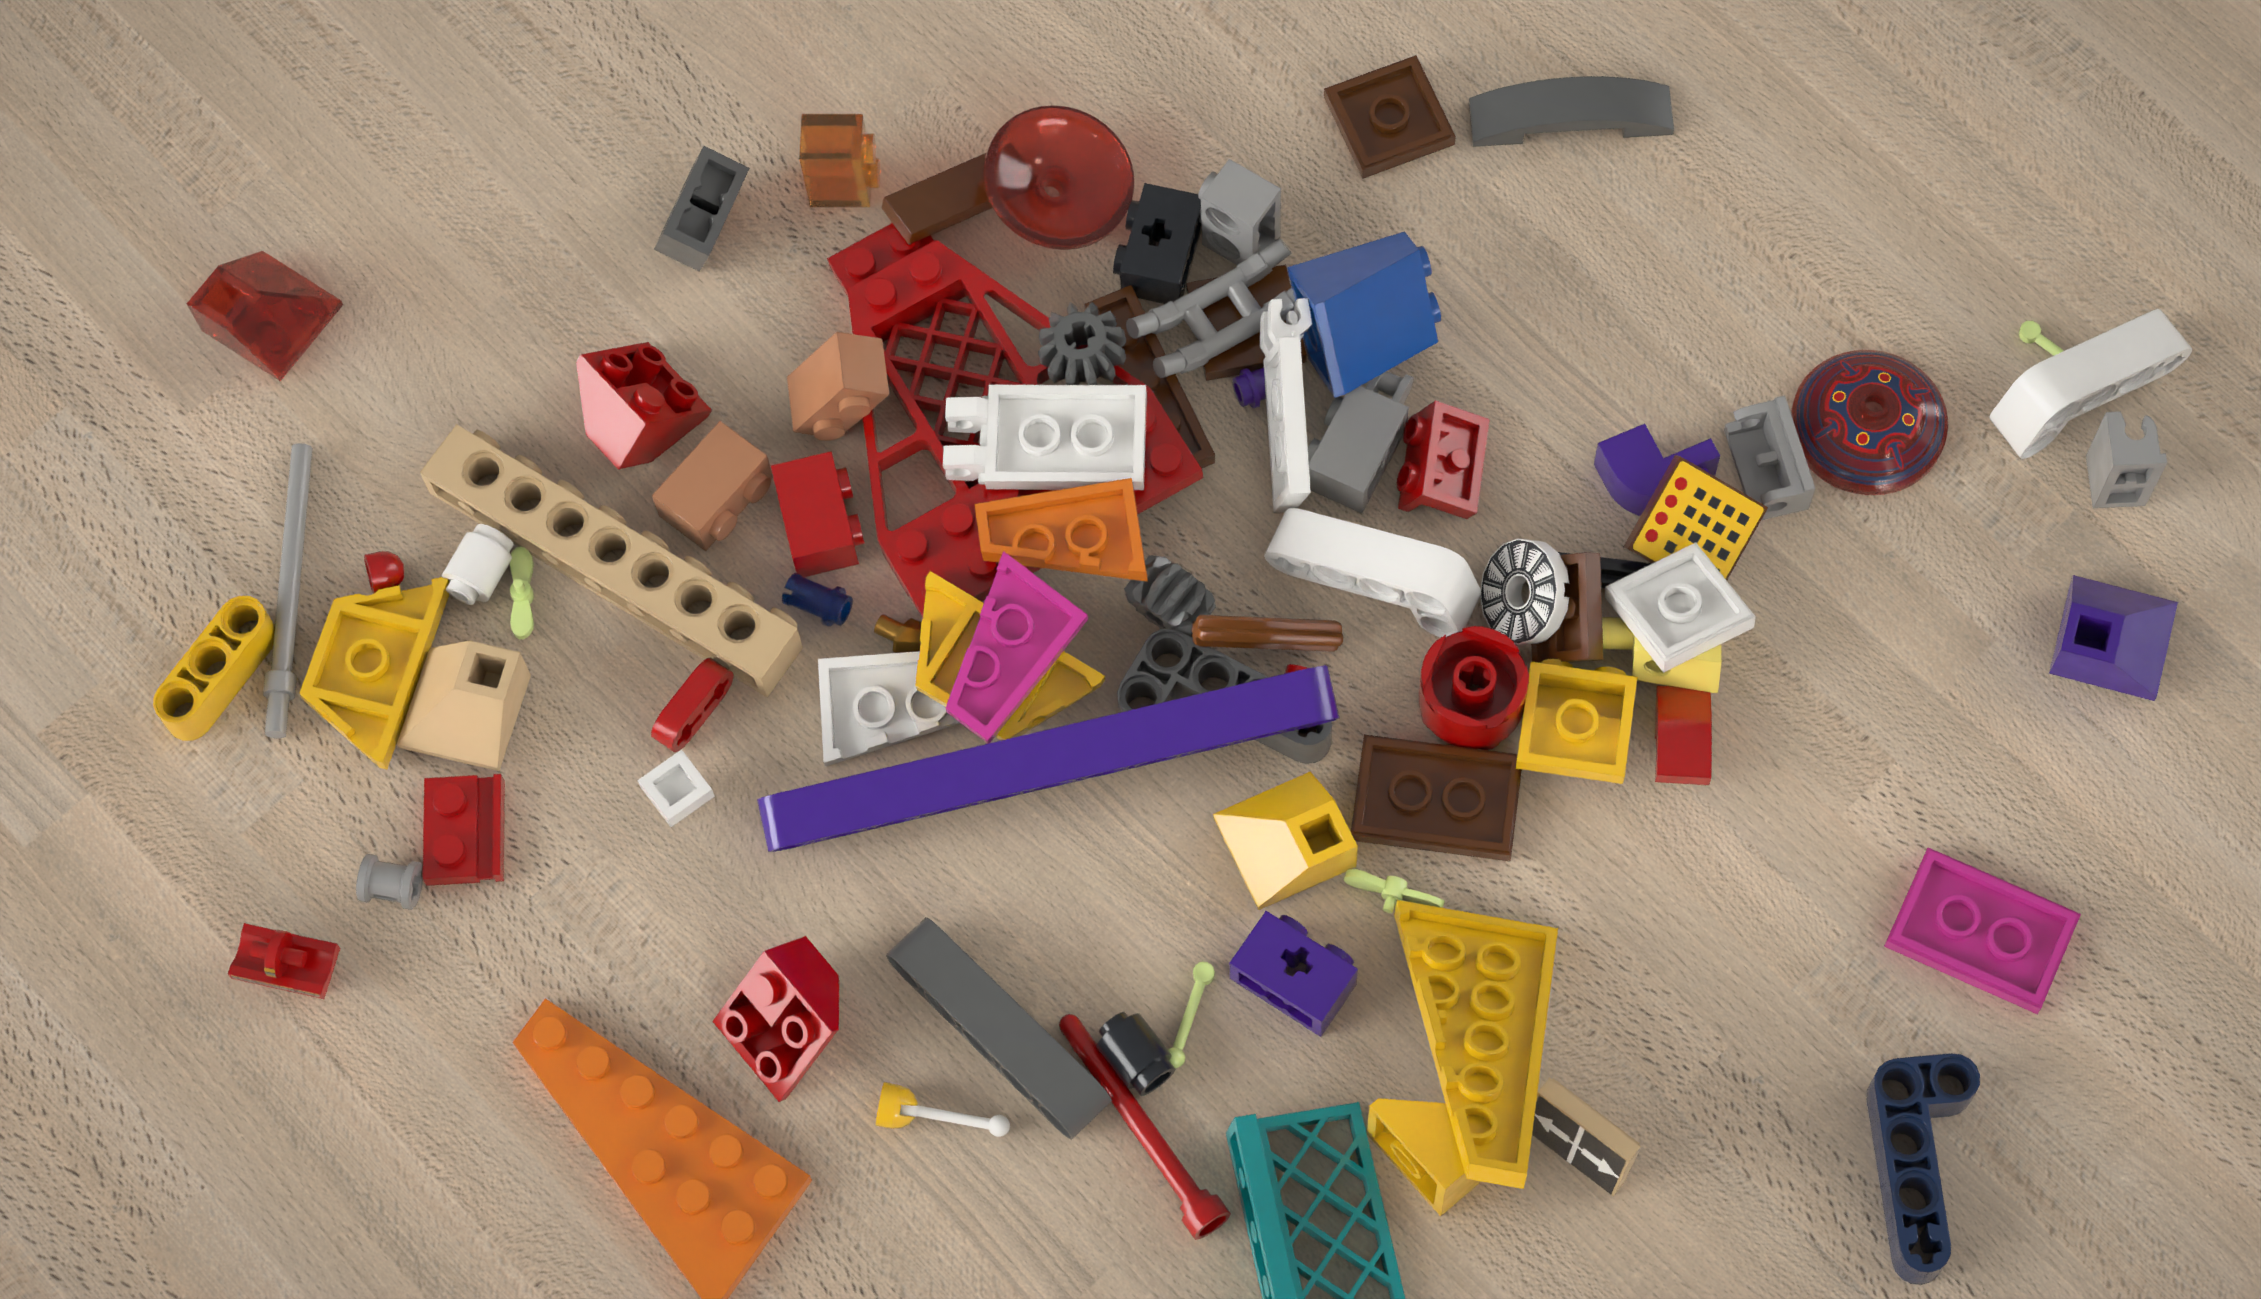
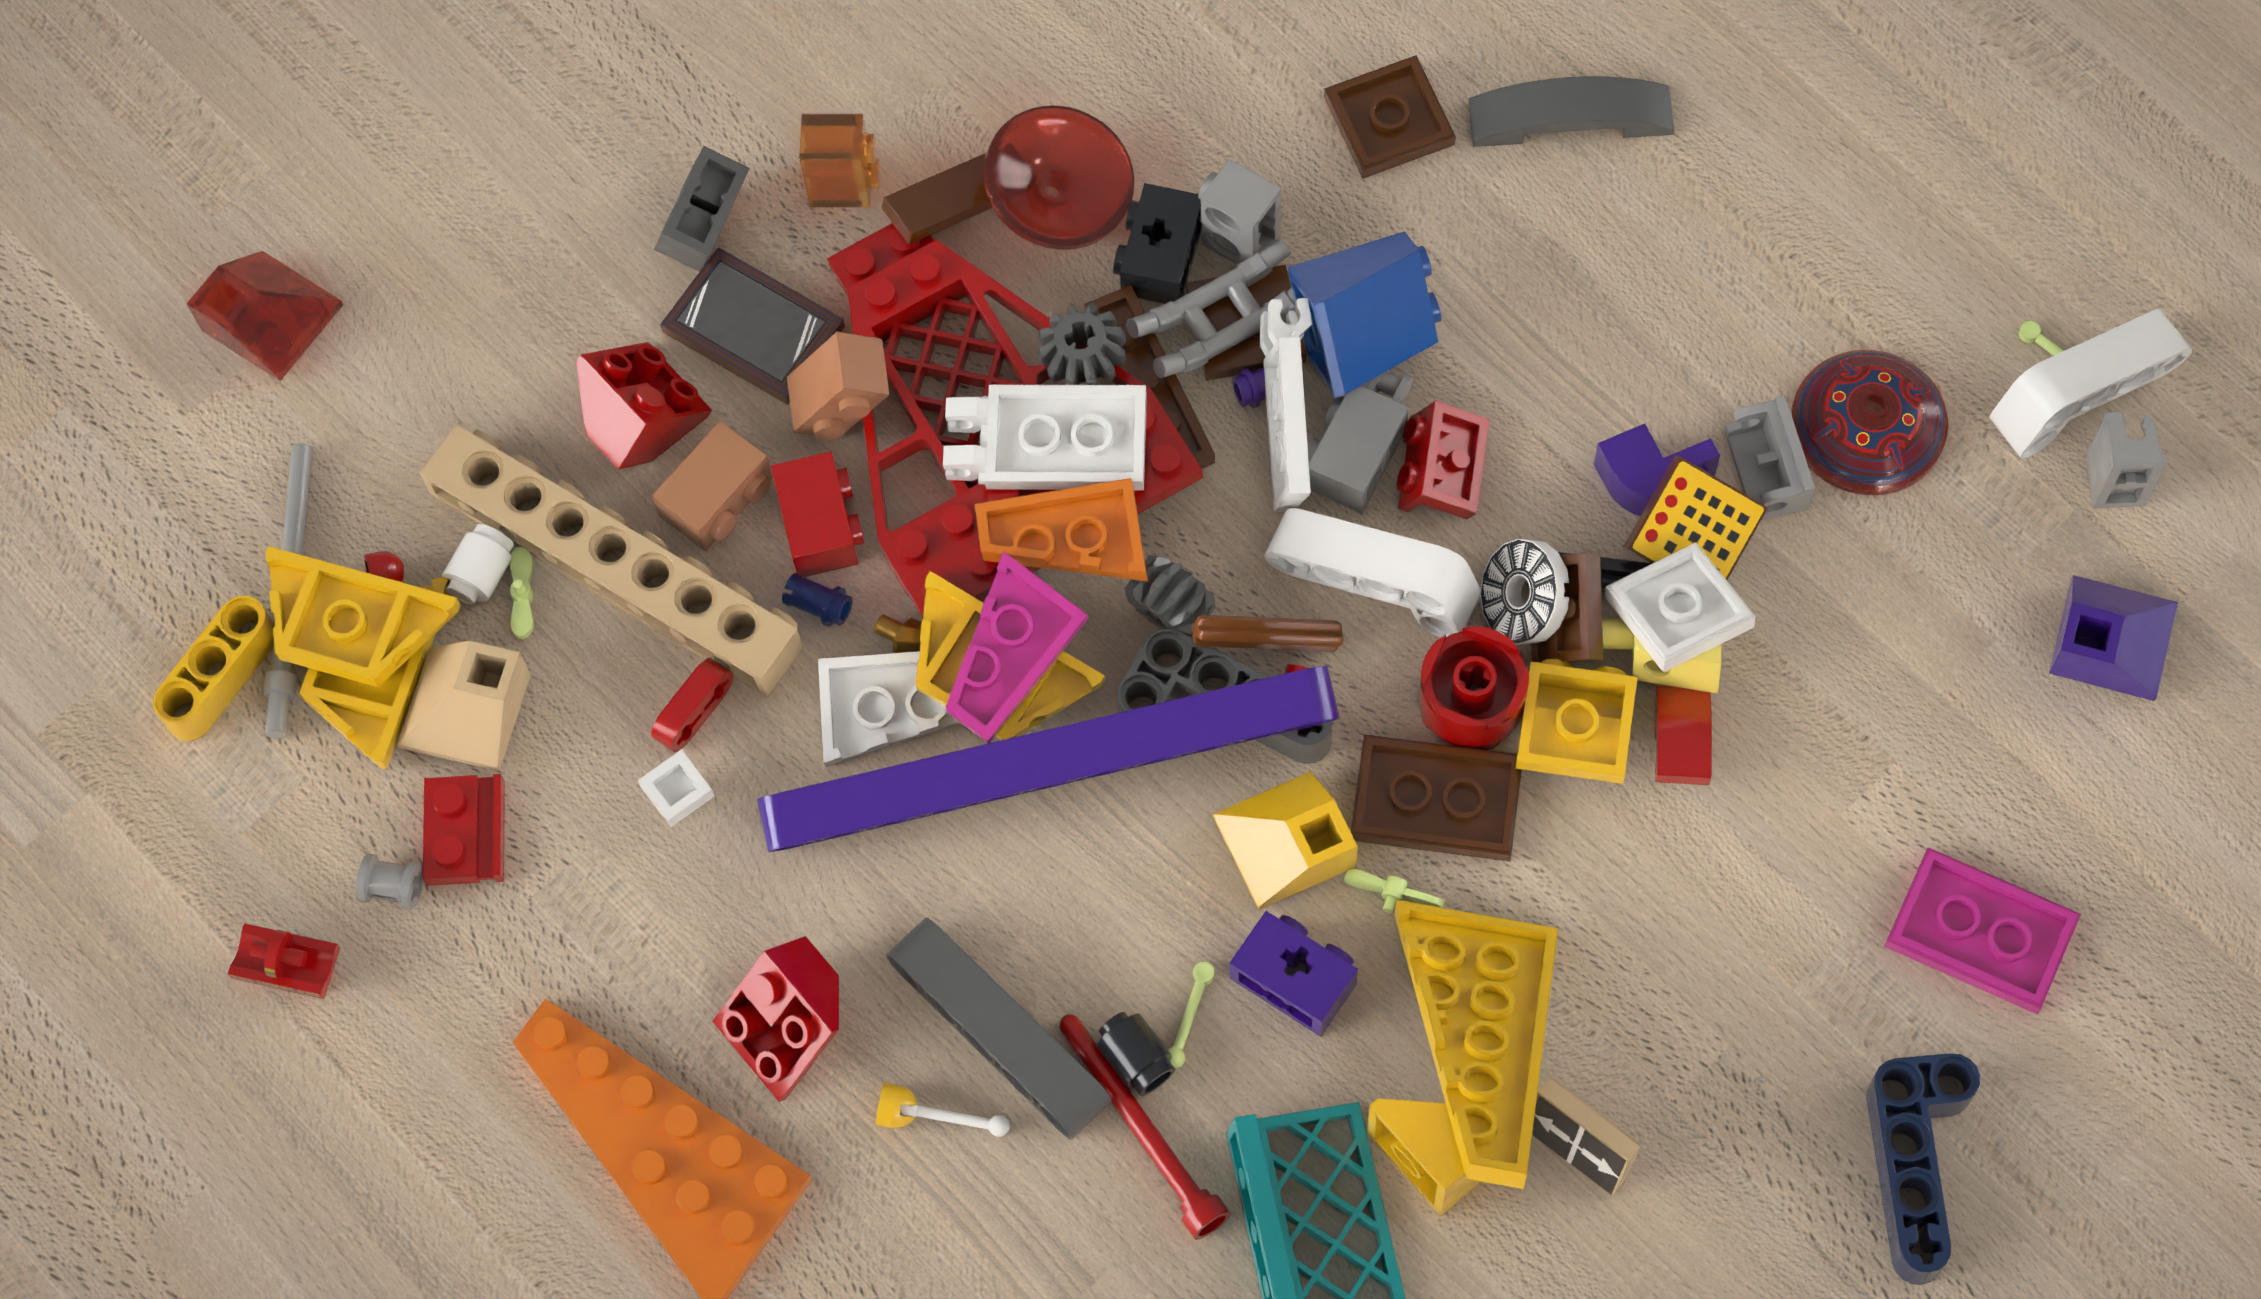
none -> yellow wing [265,546,461,687]
none -> tile [660,247,845,405]

